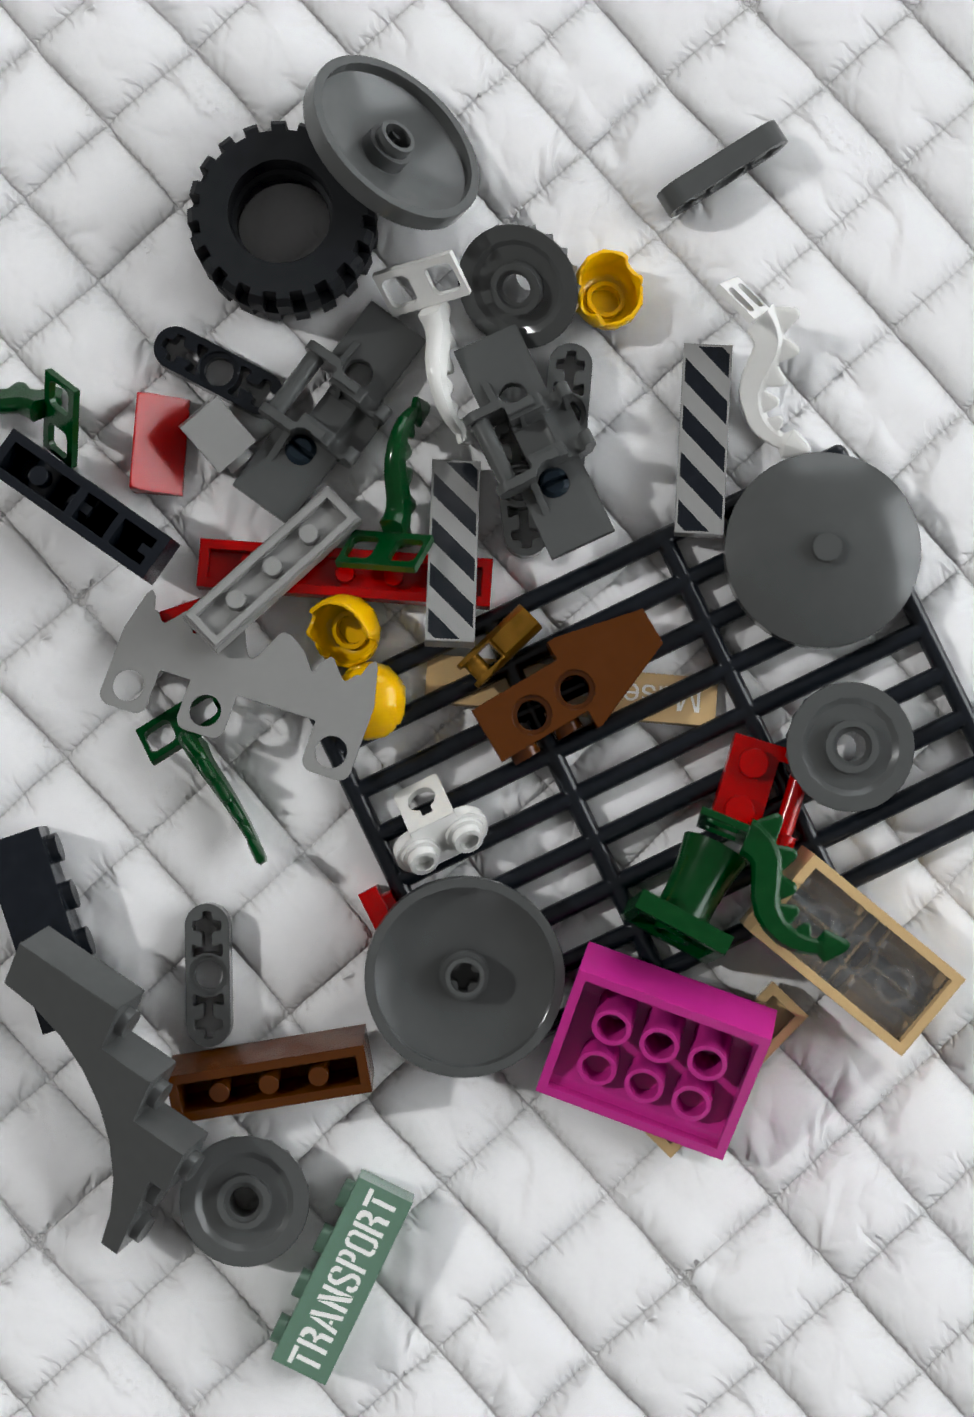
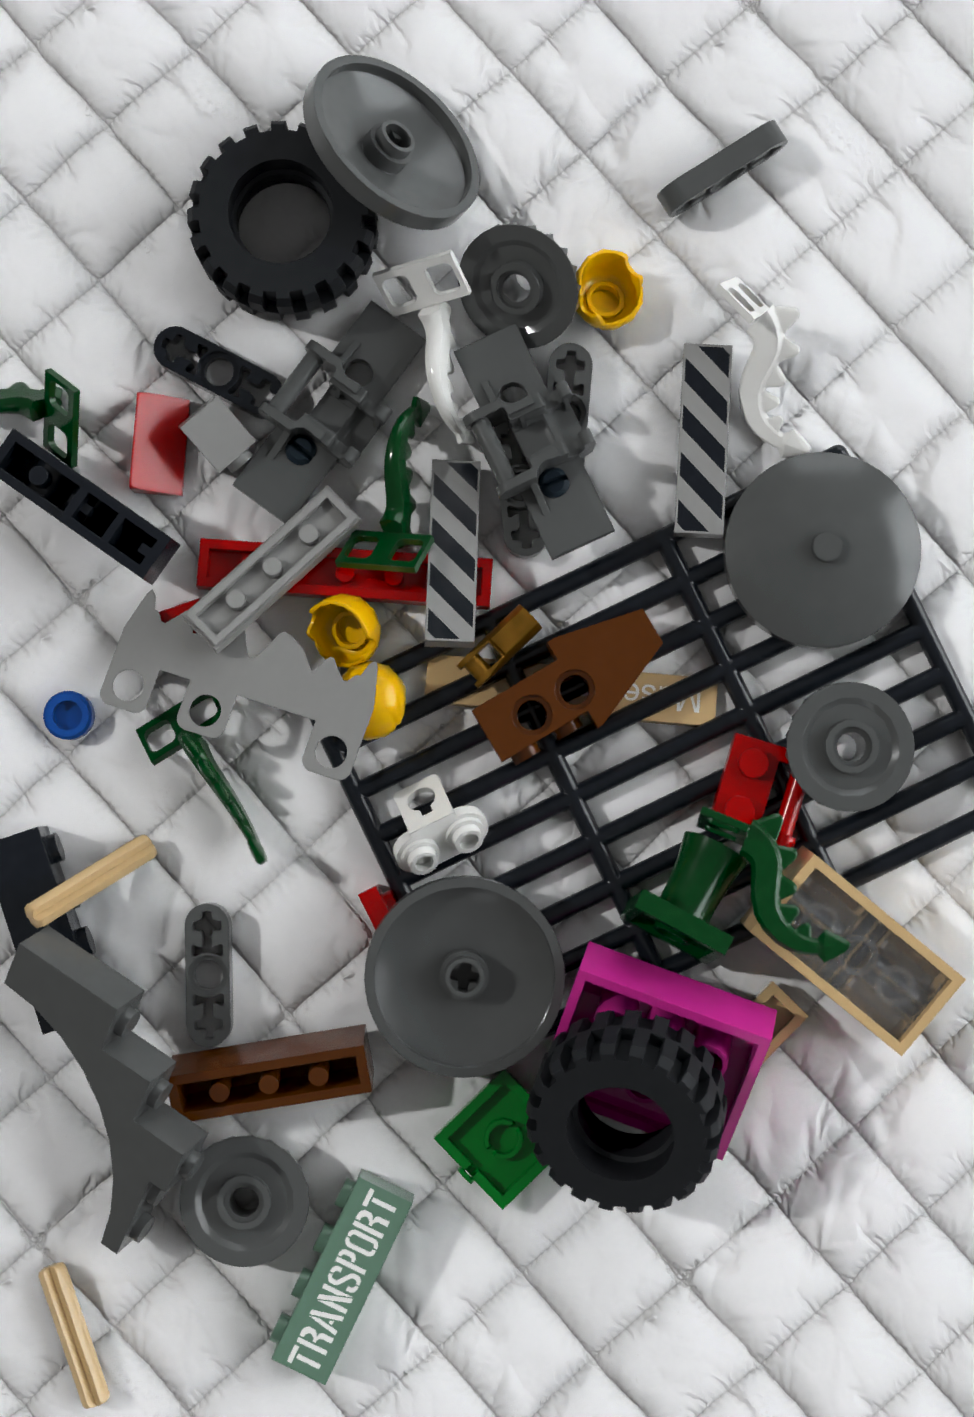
none -> tan axle [24,835,157,928]
none -> tan axle [38,1262,110,1409]
none -> blue tile [43,691,95,740]
none -> green plate [434,1069,548,1210]
none -> black tyre [526,1010,727,1213]

